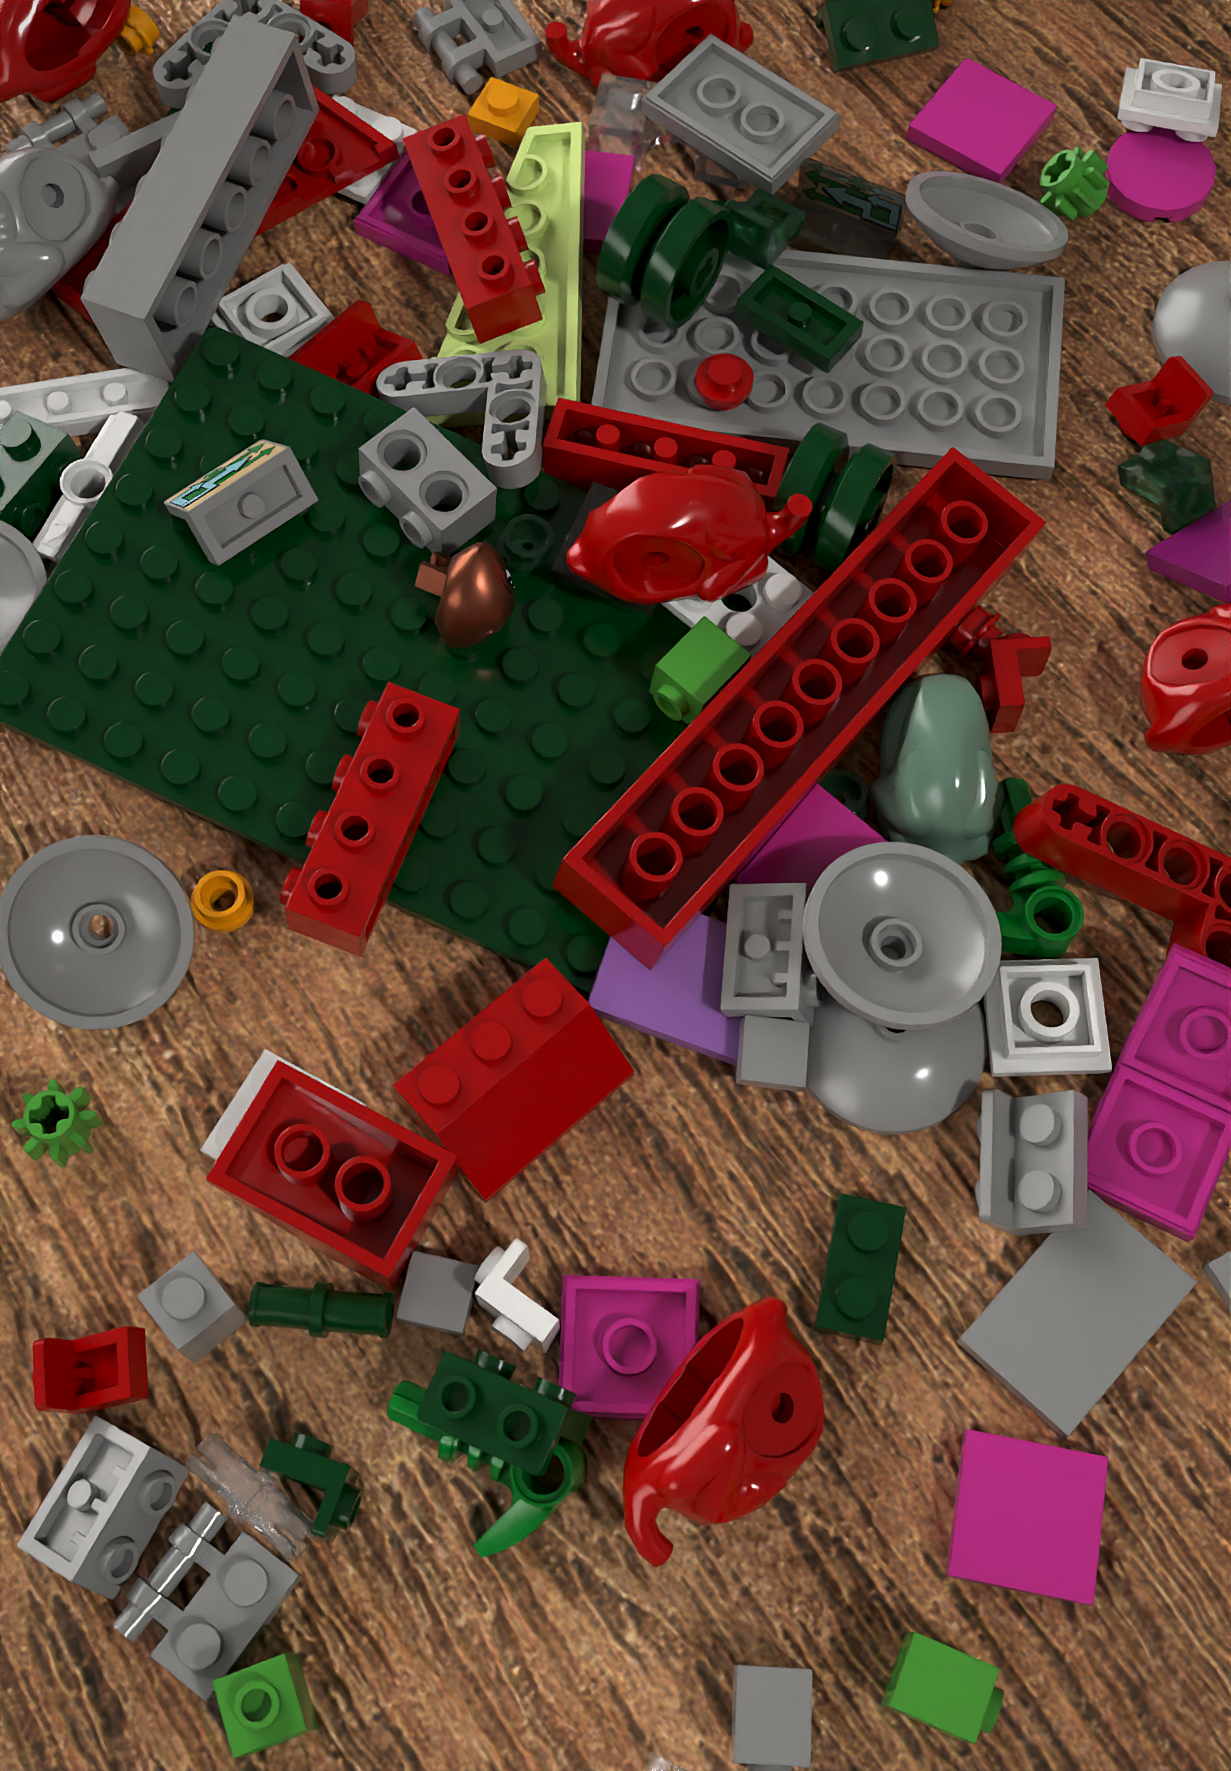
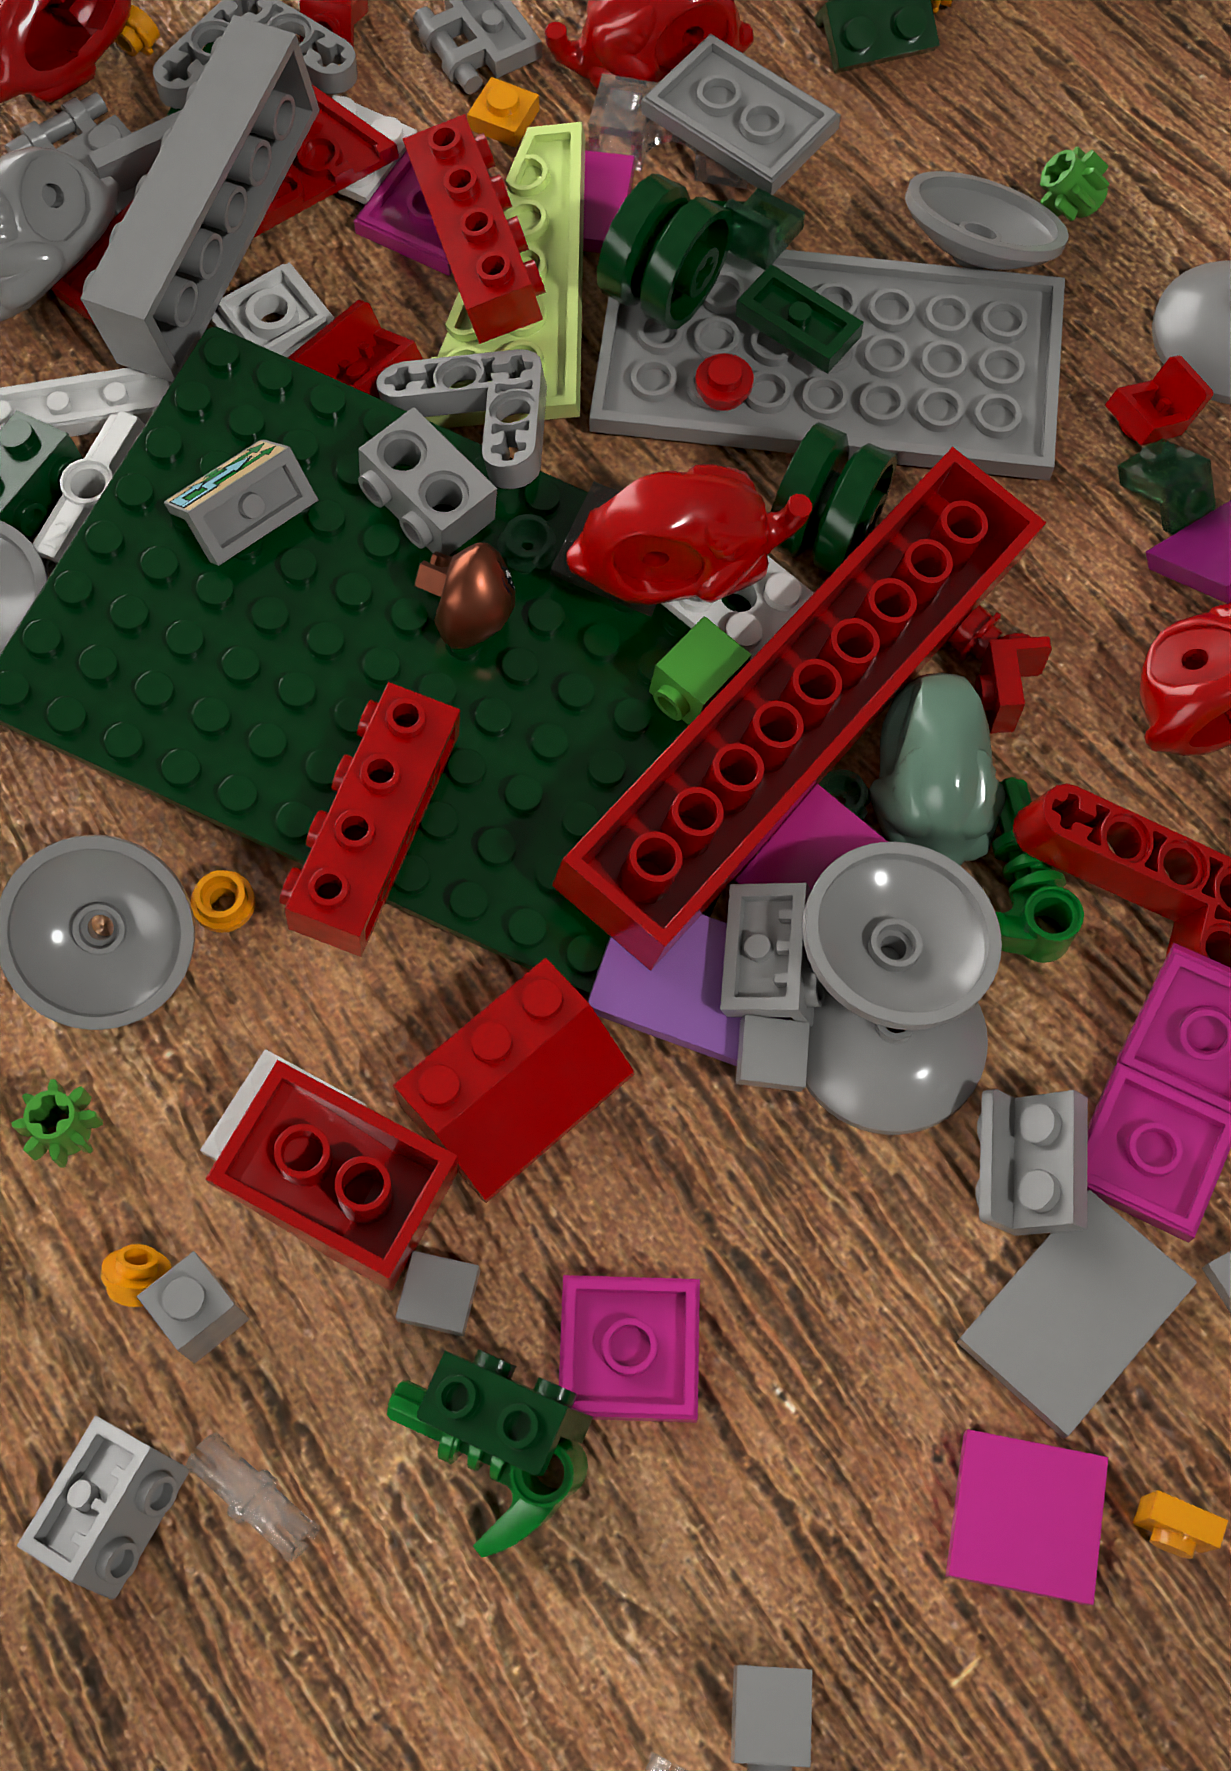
red bracket [32,1326,149,1414] -> none
light grey plate [112,1501,303,1702] -> none
bright green brick [212,1653,319,1758] -> none
dark green pin [248,1281,394,1339] -> none
dark green bracket [259,1432,363,1543] -> none
white bracket [474,1238,561,1354] -> none
red brick [542,397,790,512] -> none
red piece [622,1296,825,1567] -> none
clear smoke panel [777,158,906,260] -> none
dark green plate [813,1193,906,1346] -> none
bright green brick [881,1632,1004,1744] -> none
dark pink tile [906,57,1057,184] -> none
white piece [983,958,1112,1077] -> none
dark pink tile [1105,126,1216,223] -> none
white piece [1117,58,1222,142] -> none
none -> light orange plate [101,1244,172,1307]
none -> light orange plate [1132,1490,1229,1559]

